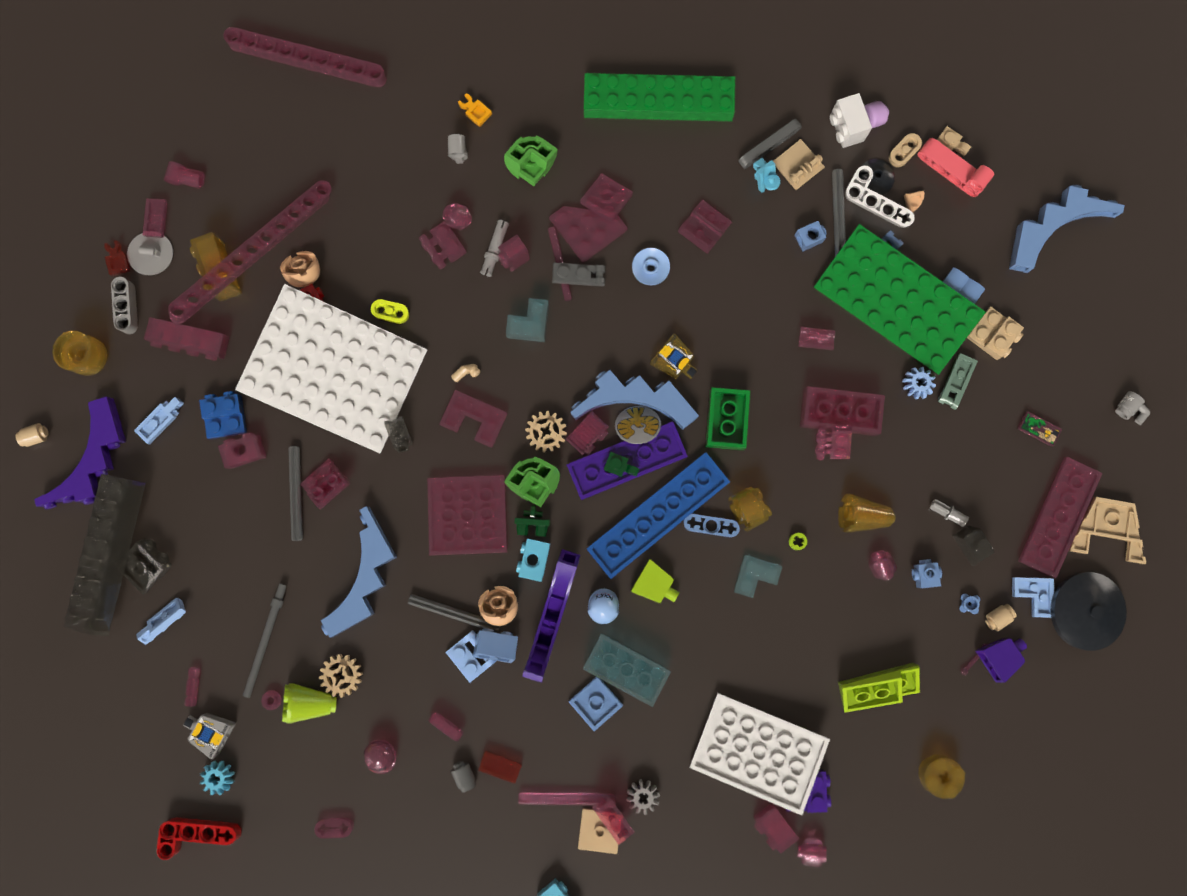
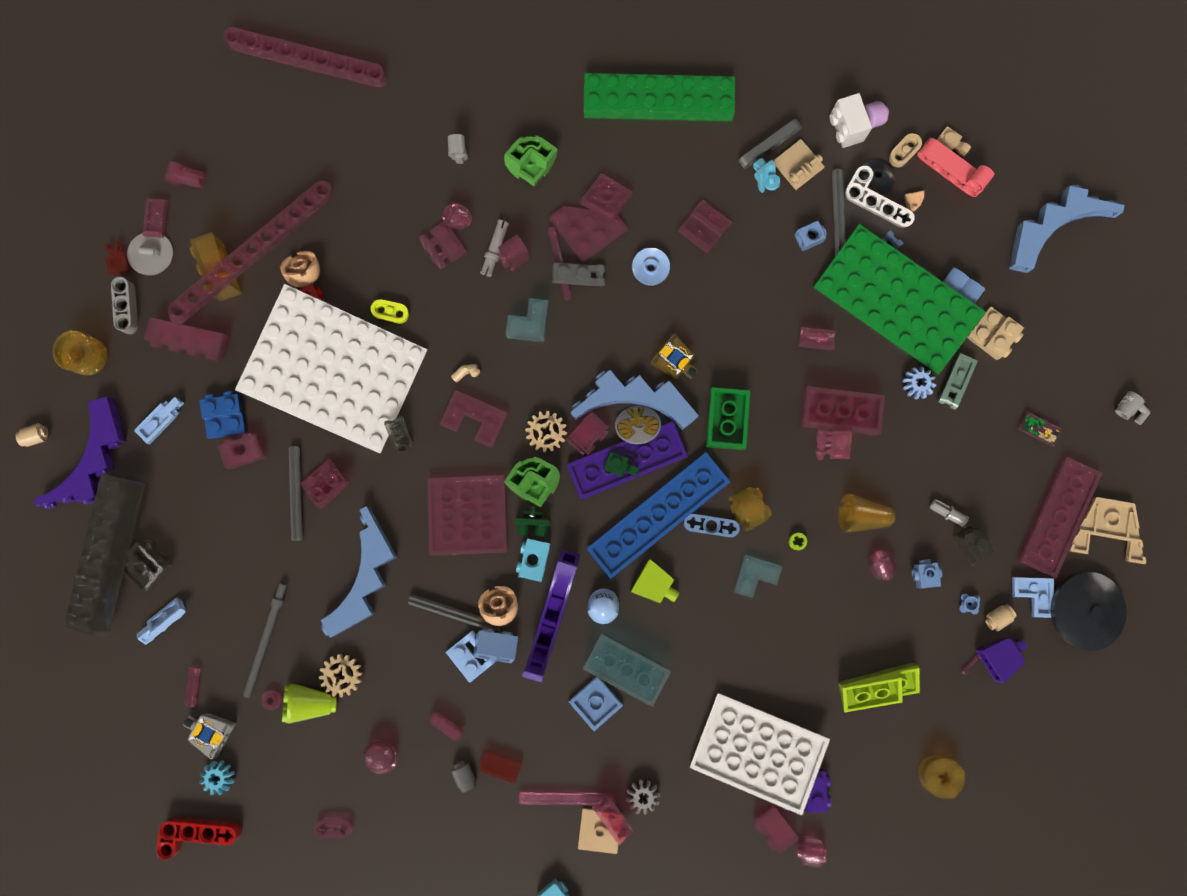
light orange plate [458,93,492,127] -> none

